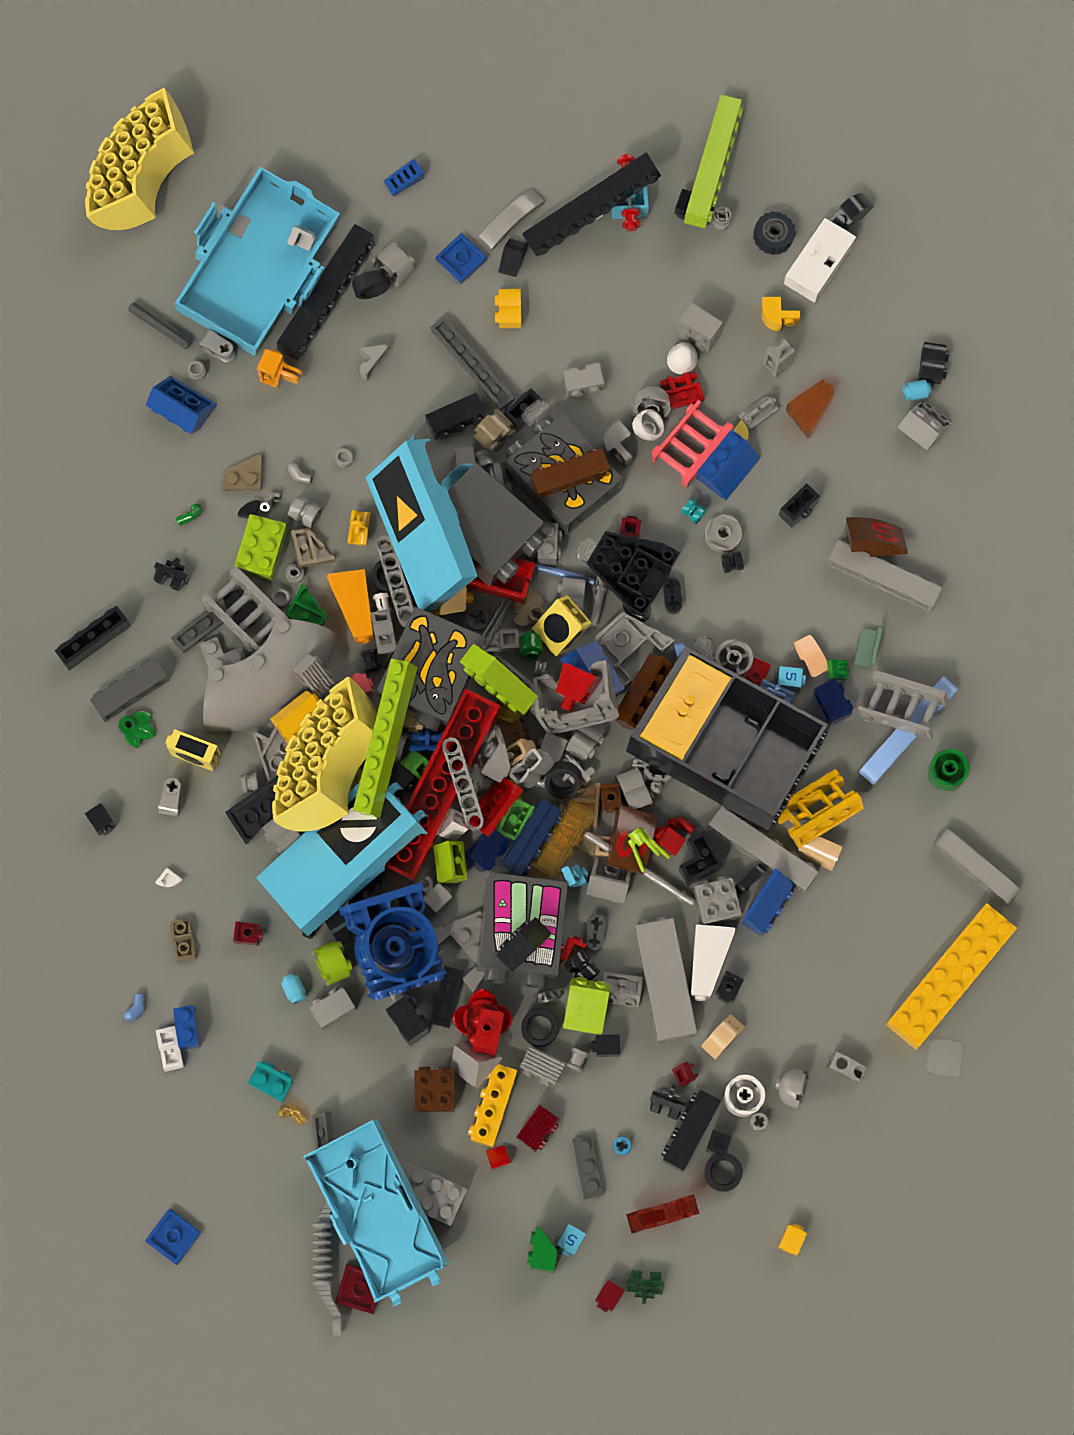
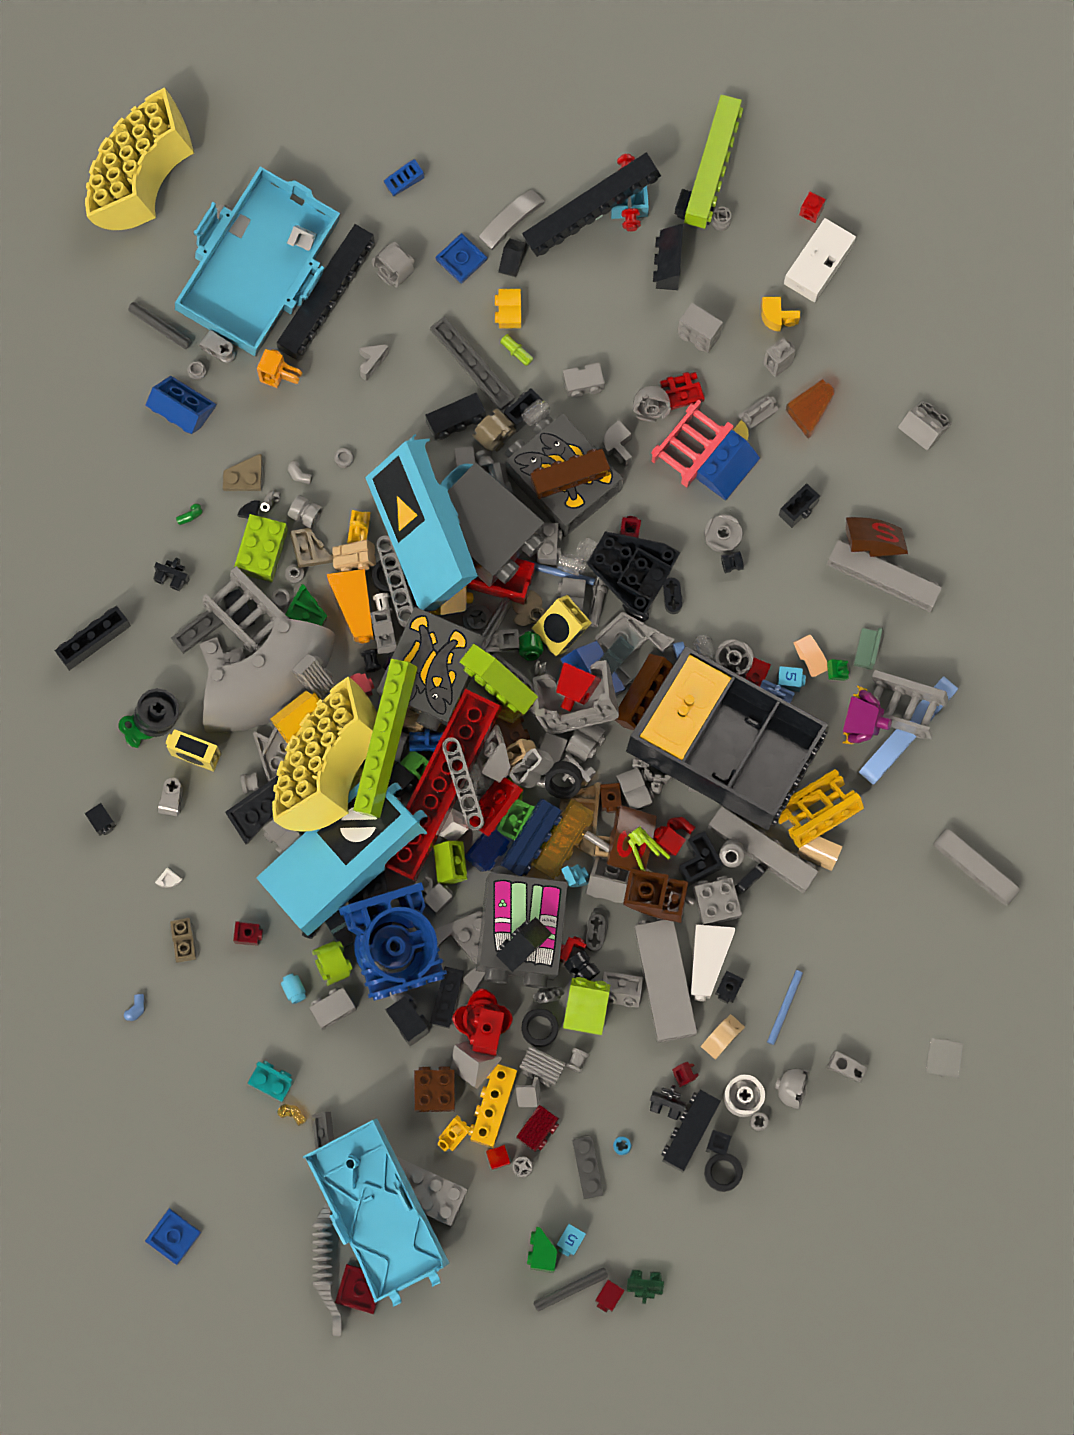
dark grey brick [90,658,169,722] -> none
white slope [156,1026,184,1072] -> none
blue brick [173,1005,200,1050] -> none
black tyre [352,270,389,299] -> none
black brick [592,1034,620,1057] -> none
clear red arch [626,1194,700,1234] -> none
white hat [632,409,664,441] -> none
white hat [667,342,698,375] -> none
teal wheel [681,498,707,524] -> none
blue slope [741,868,794,936] -> none
black wheel [753,211,795,255] -> none
yellow brick [777,1223,807,1256] -> none
clear blue brick [813,679,853,726] -> none
black brick [830,193,874,230] -> none
yellow brick [885,903,1017,1050] -> none
medium azure brick [903,380,931,401] -> none
black brick [918,342,949,384] -> none
green brick [928,748,970,791] -> none
none -> black wheel [133,688,179,737]
none -> tan brick [332,540,376,572]
none -> yellow hips [437,1115,471,1152]
none -> lime axle [500,334,533,366]
none -> light grey wheel [513,1156,532,1178]
none -> light grey panel [516,1077,541,1107]
none -> dark grey axle [534,1268,608,1311]
none -> clear brick [558,553,587,576]
none -> clear light blue tile [598,636,635,675]
none -> reddish brown slope [623,869,688,923]
none -> black slope [653,224,683,290]
none -> light grey head [719,840,746,867]
none -> medium blue bar [767,970,803,1045]
none -> red brick [799,191,826,223]
none -> magenta torso [843,685,892,745]

